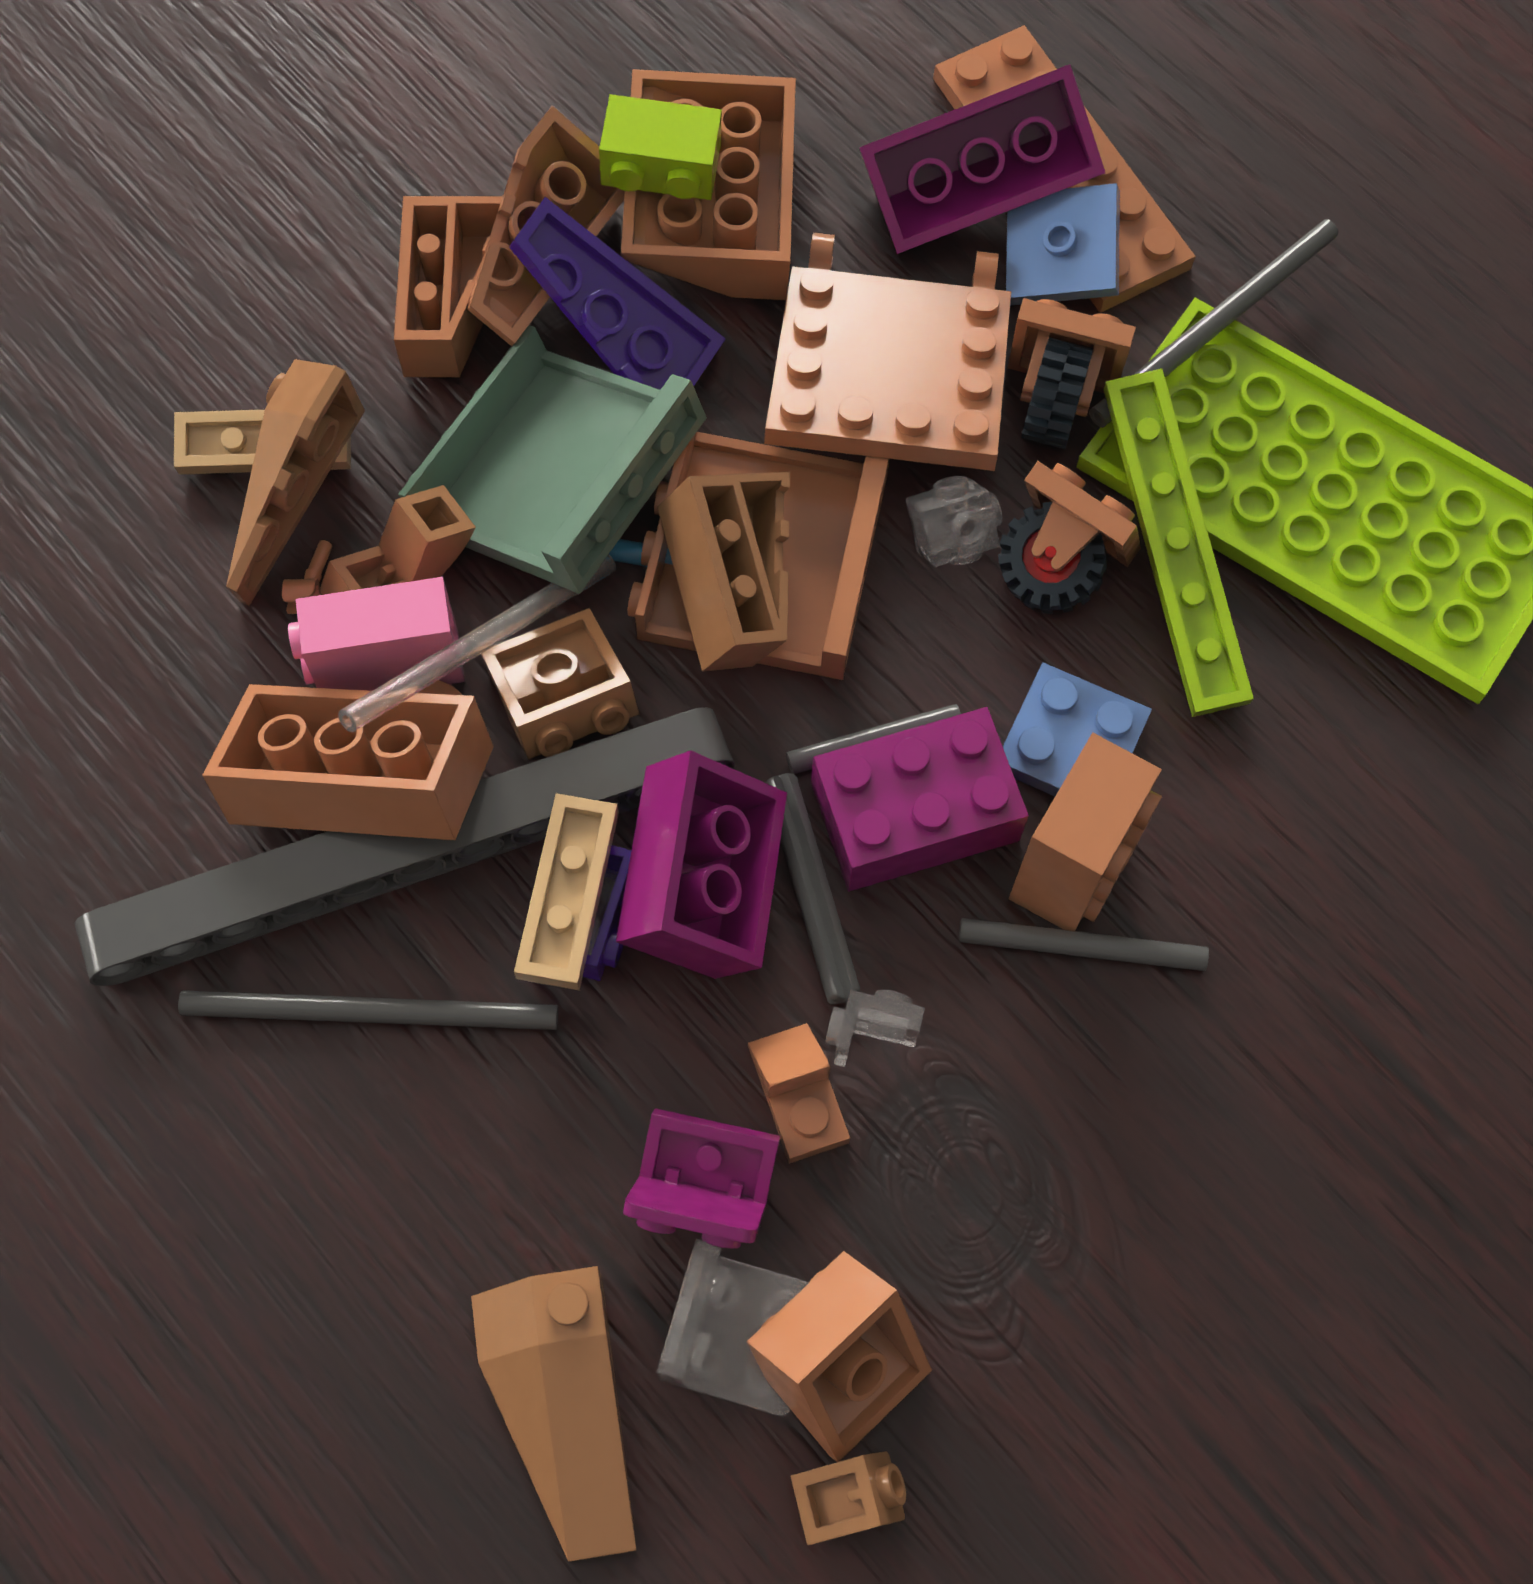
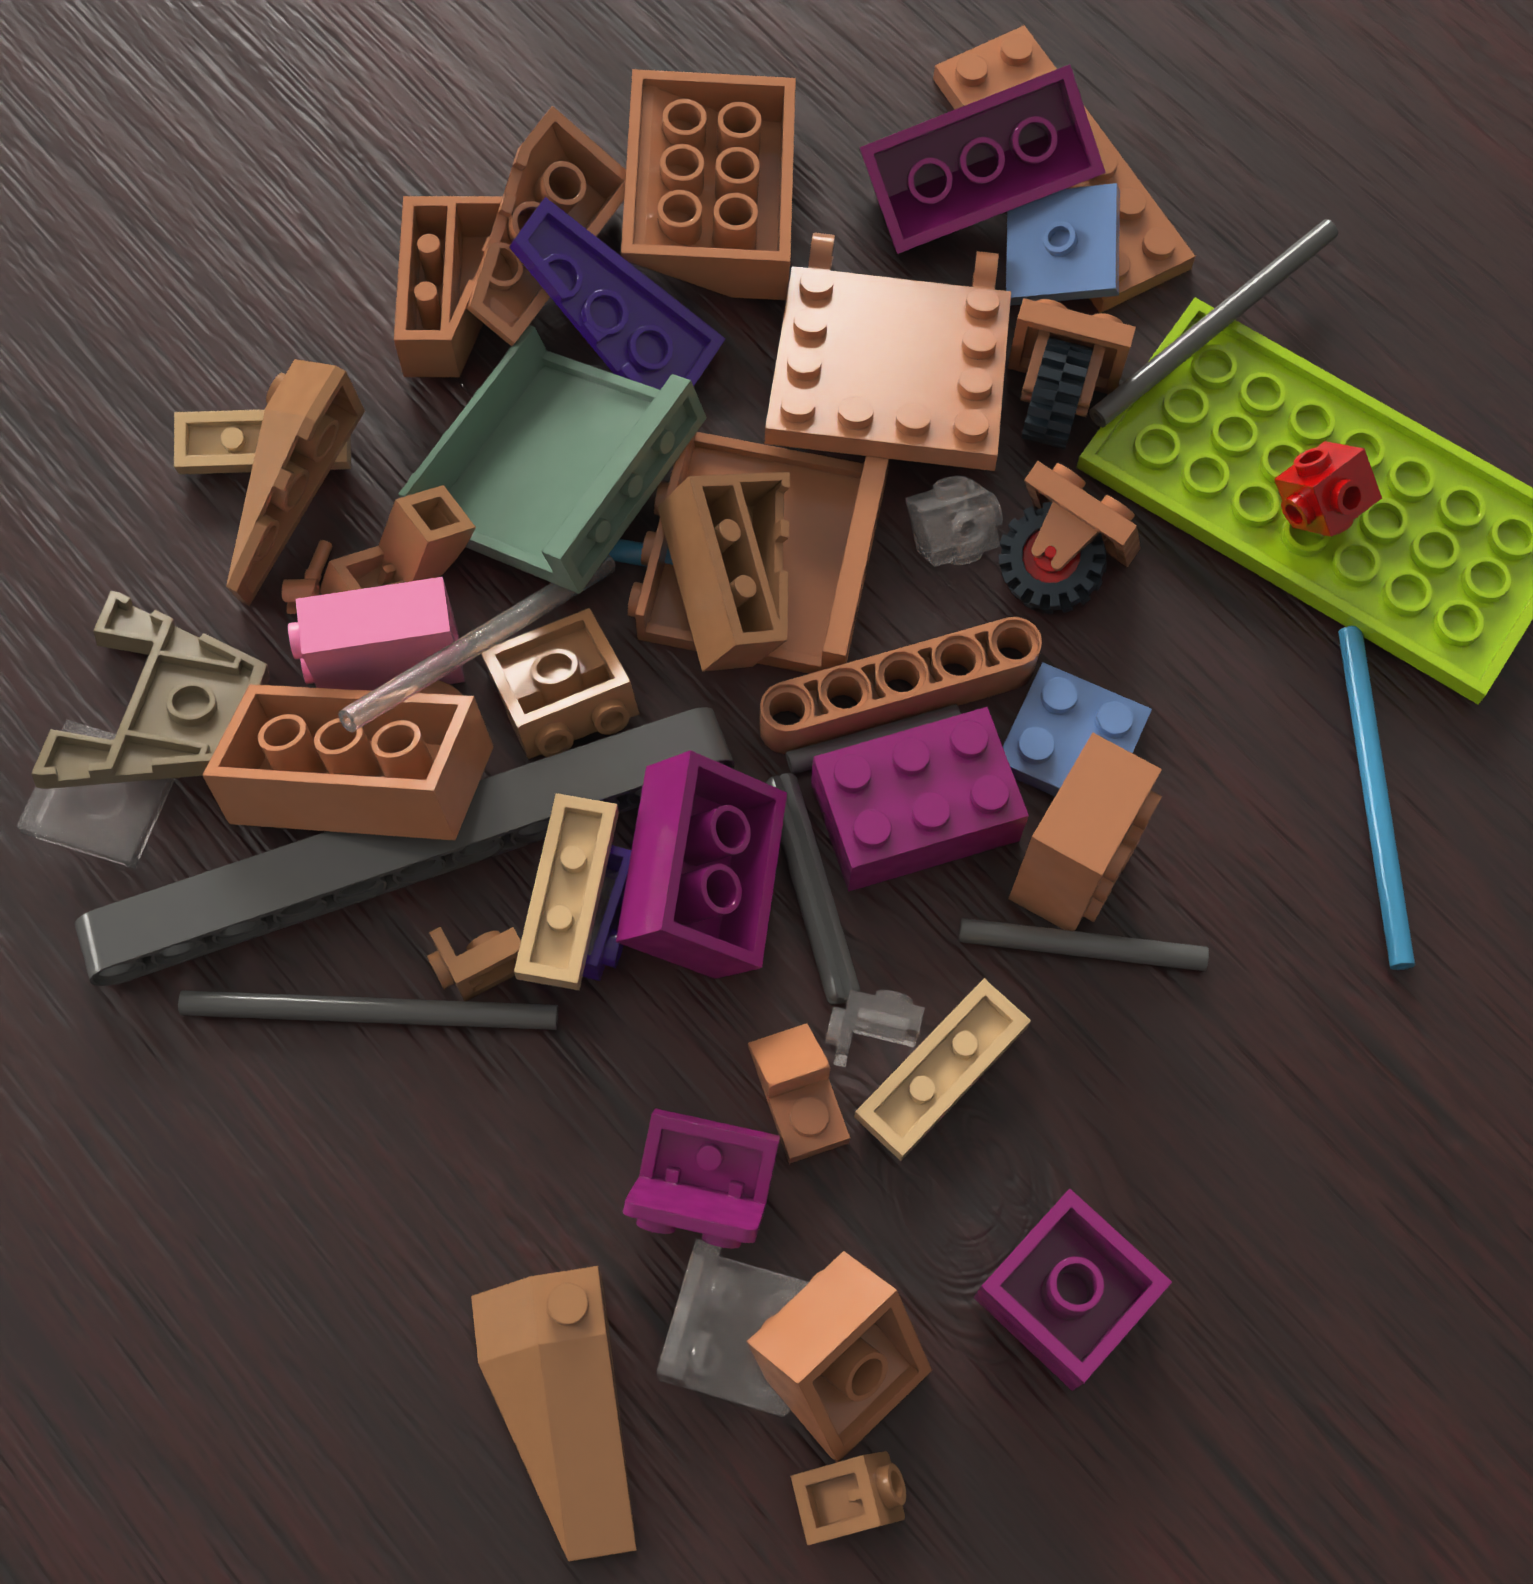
lime brick [599,94,722,200] -> none
lime plate [1103,368,1254,717] -> none
none -> clear tile [16,720,175,869]
none -> dark tan wing [31,591,270,789]
none -> medium nougat bracket [427,927,521,1001]
none -> nougat beam [760,617,1042,754]
none -> tan plate [854,978,1031,1161]
none -> magenta brick [973,1188,1172,1391]
none -> red brick [1274,441,1382,537]
none -> dark azure piece [1338,626,1415,970]

